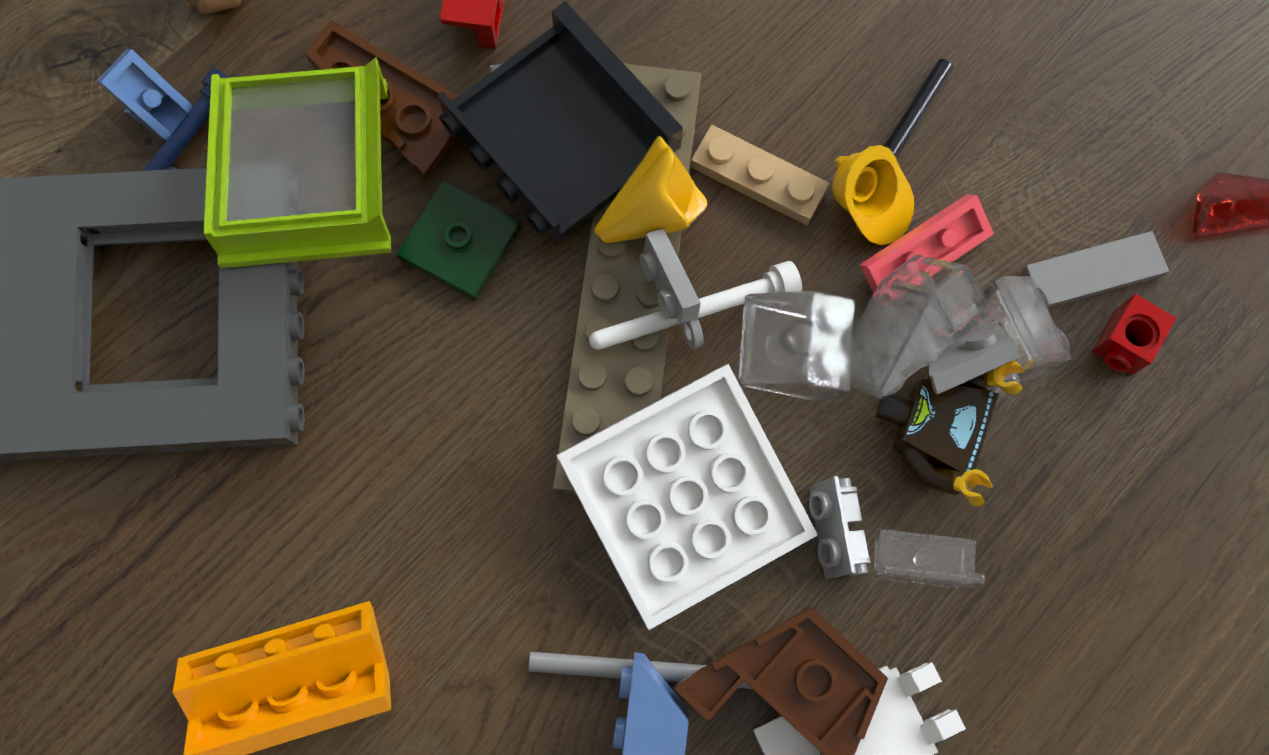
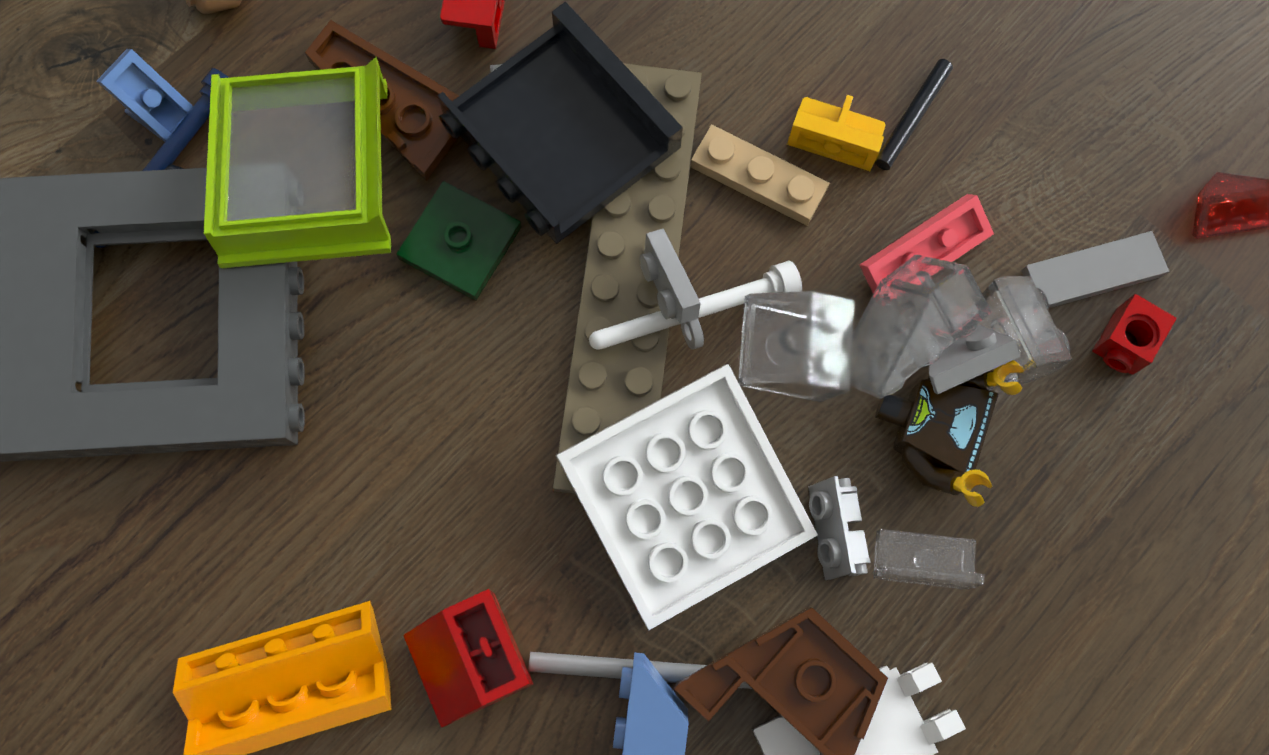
yellow hat [594,136,707,244] -> none
yellow piece [832,145,914,245] -> none
none -> red slope [403,589,534,728]
none -> yellow panel [787,95,886,171]

